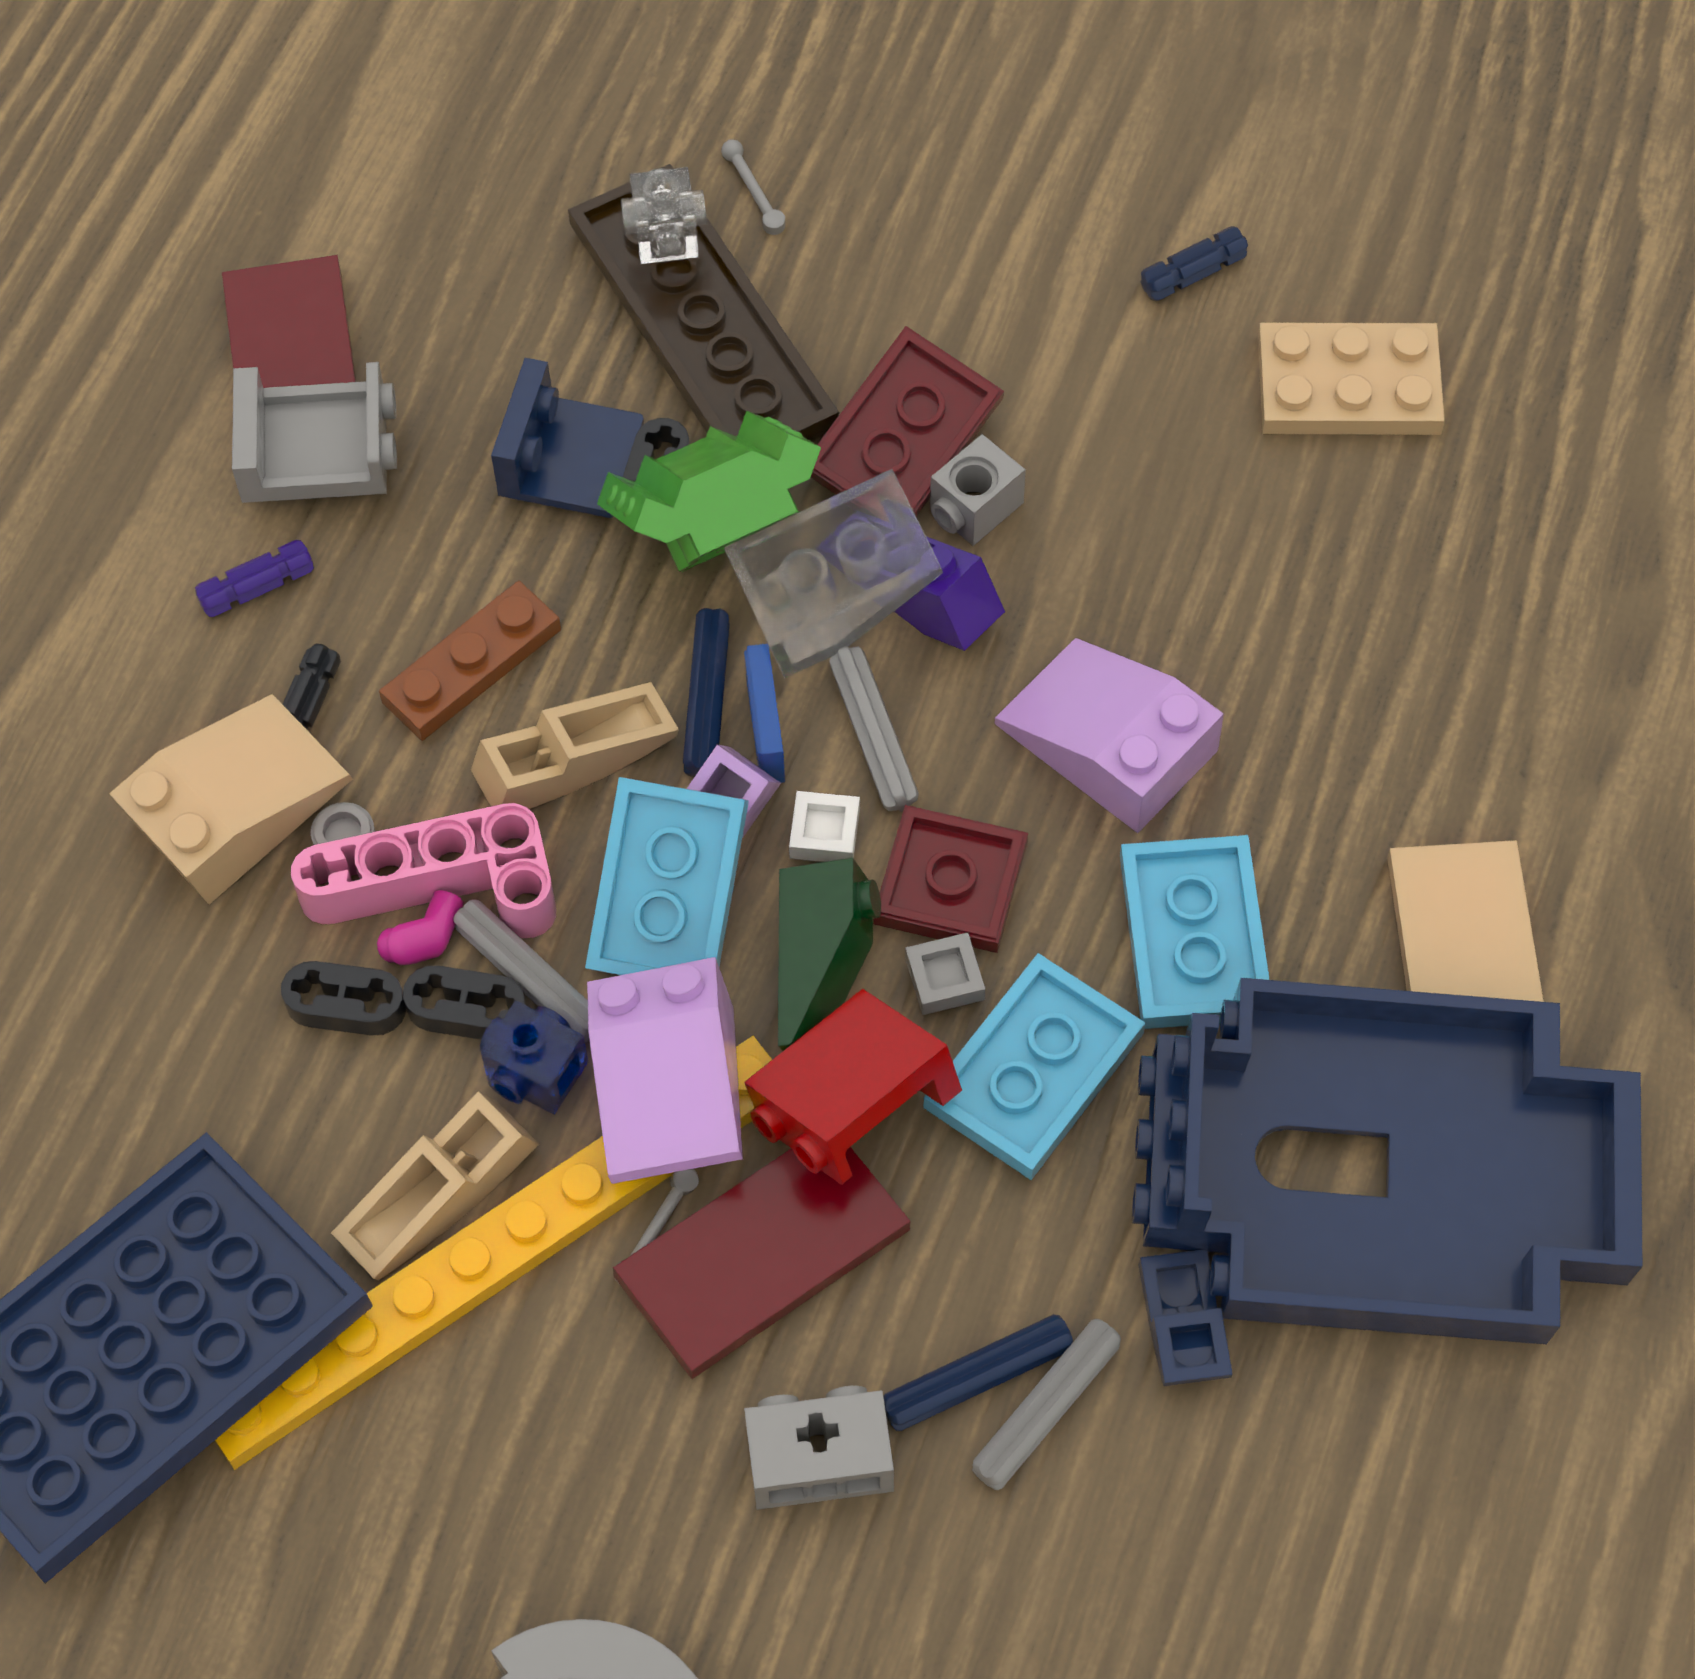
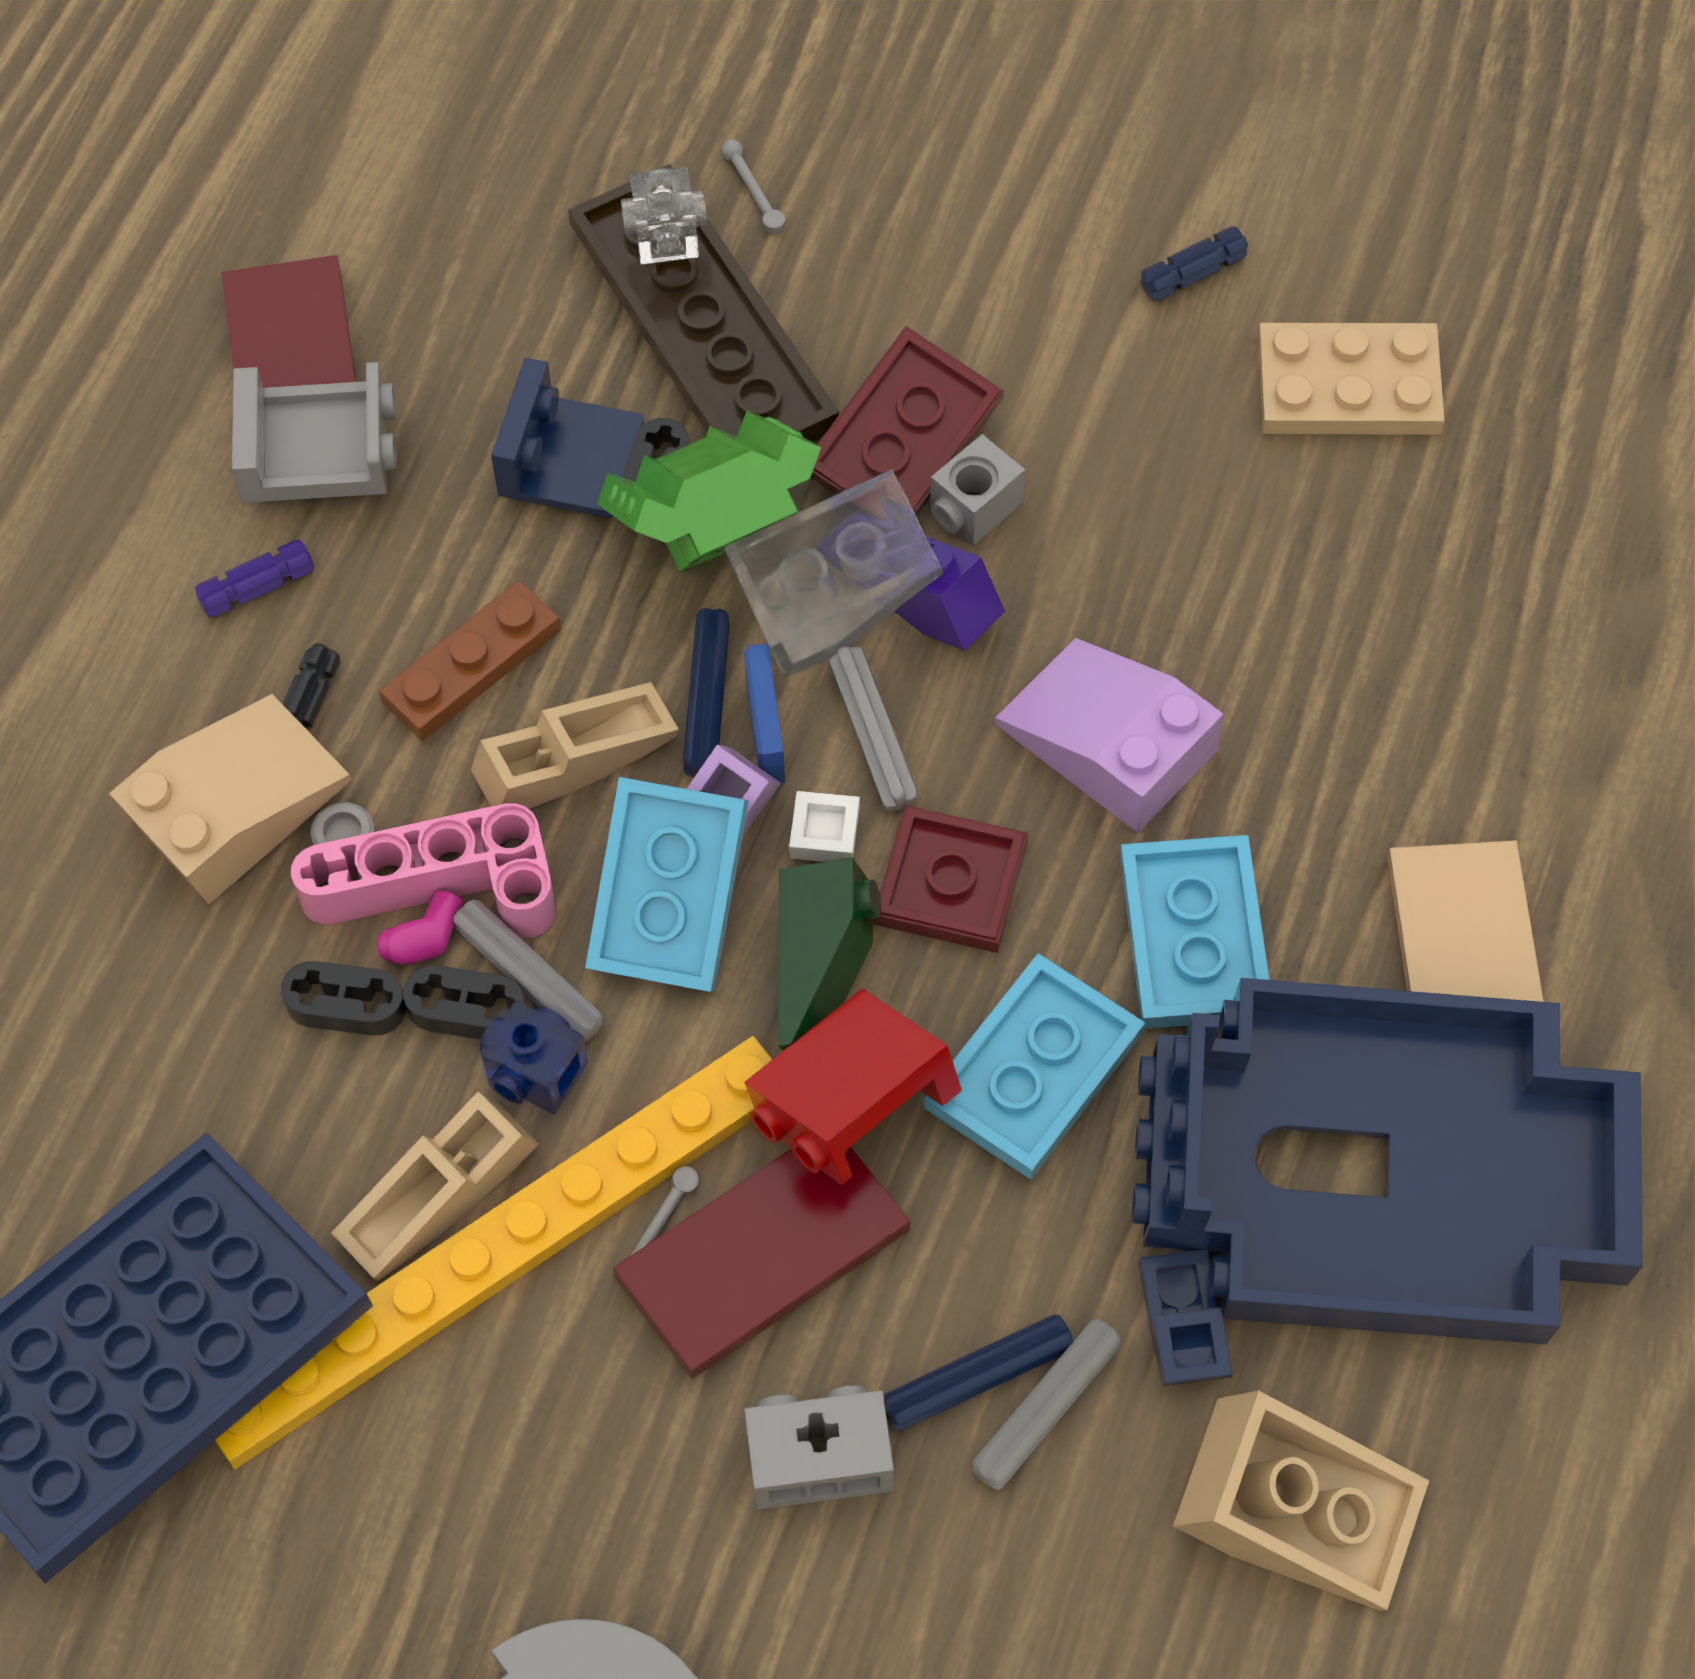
lavender slope [587,957,743,1184] -> none
light grey plate [905,933,985,1015] -> none
none -> tan slope [1173,1390,1429,1611]

